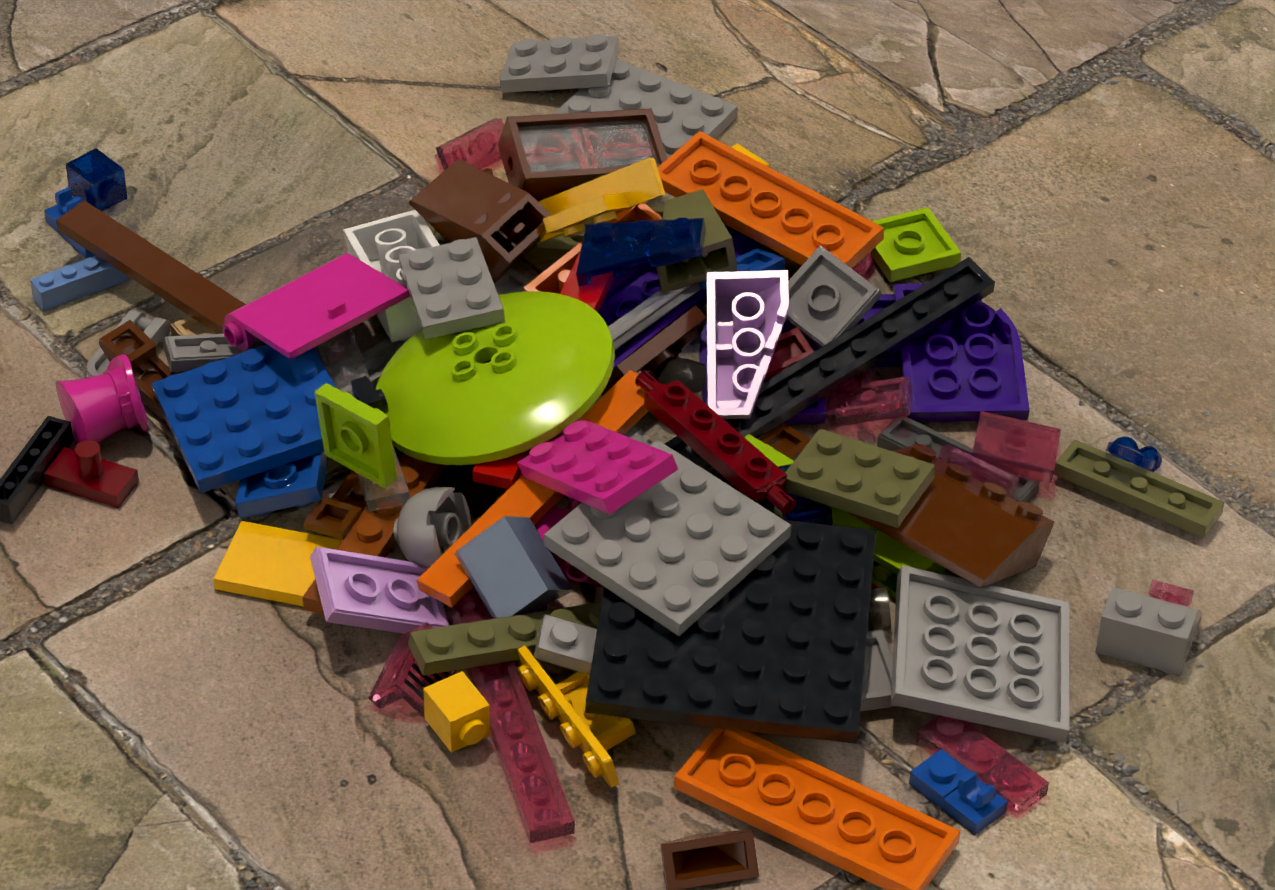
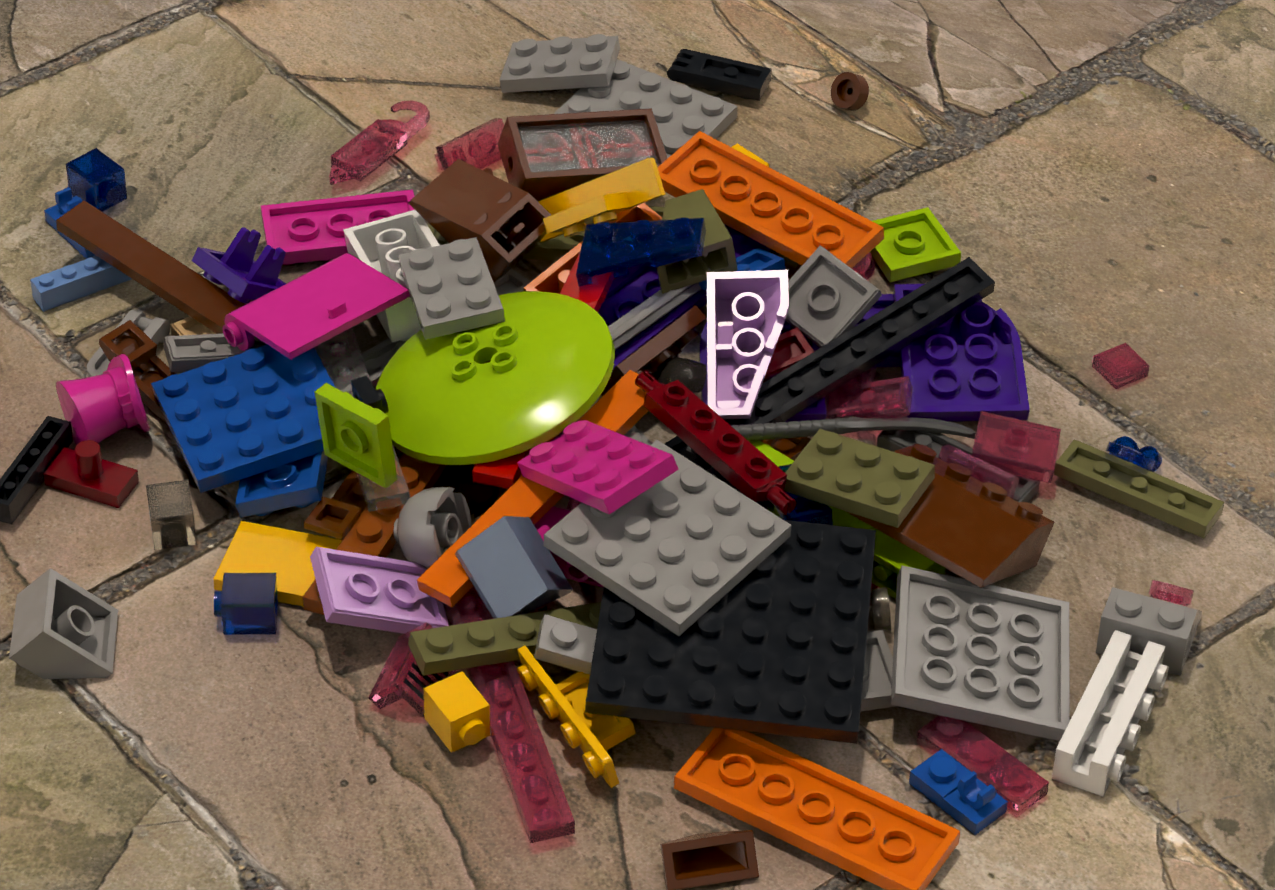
none -> light grey slope [9,568,118,679]
none -> clear smoke brick [146,480,197,550]
none -> dark purple plate [191,227,286,303]
none -> clear blue brick [214,573,279,635]
none -> dark pink plate [261,189,415,265]
none -> clear pink plate [329,100,430,185]
none -> black hinge [667,49,772,101]
none -> dark grey piece [732,417,976,441]
none -> reddish brown tile [831,72,869,111]
none -> white brick [1052,630,1169,797]
none -> clear pink tile [1092,343,1149,389]

